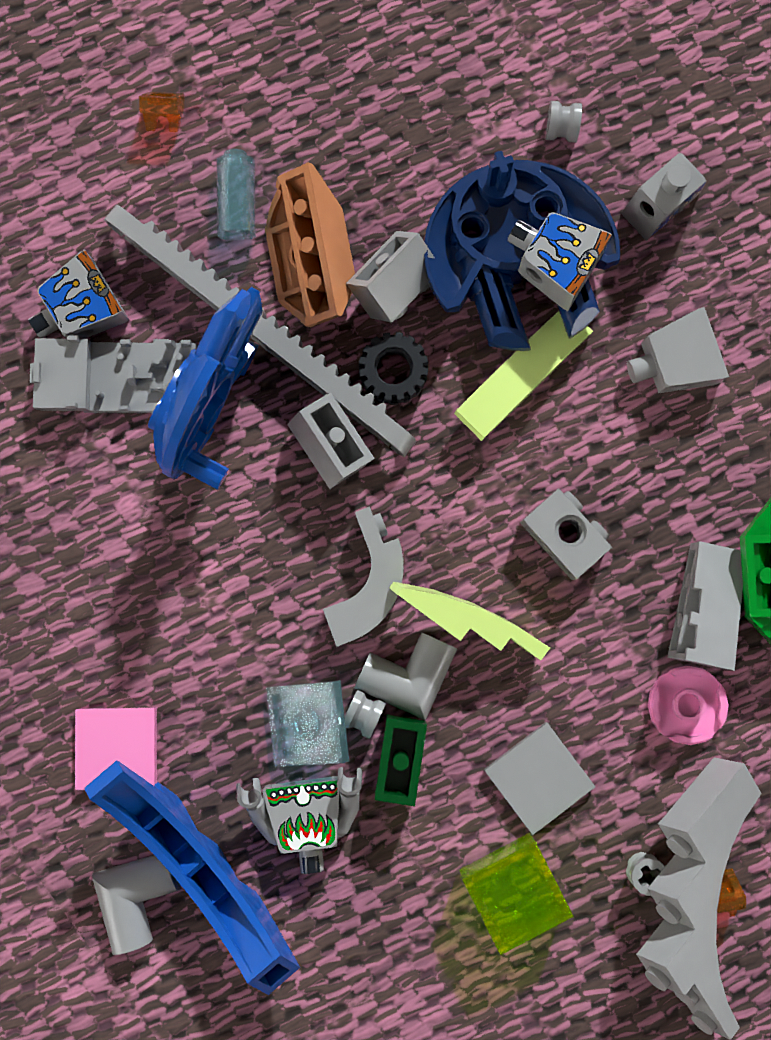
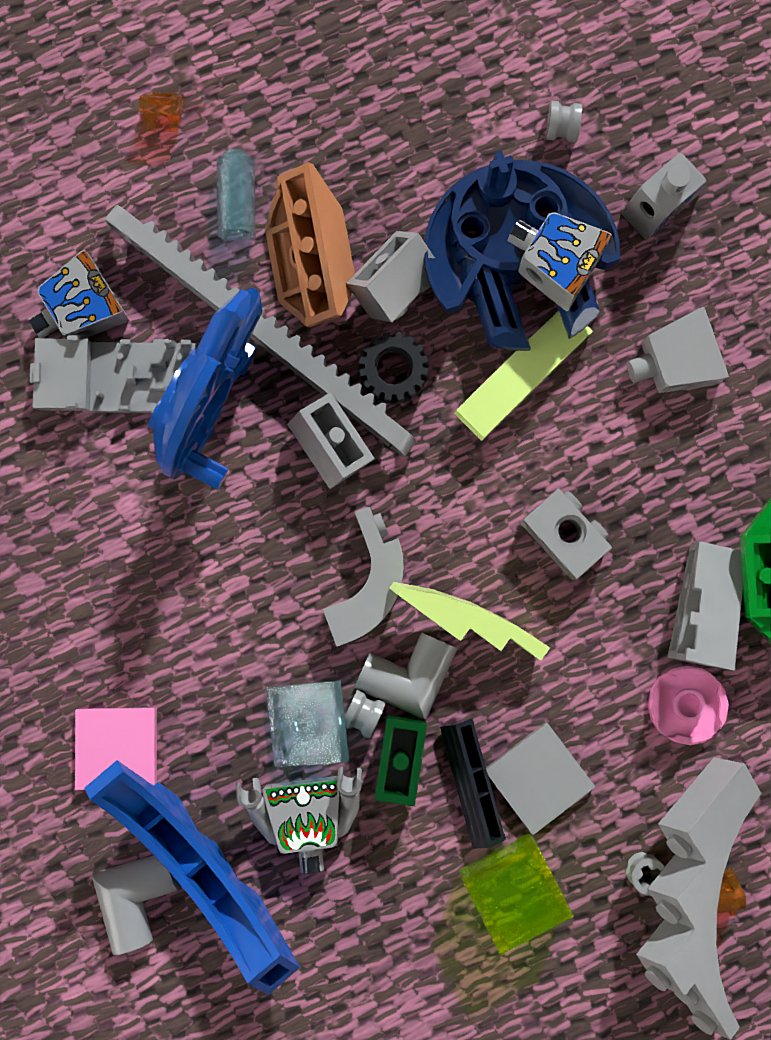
none -> black piece [440,718,506,849]

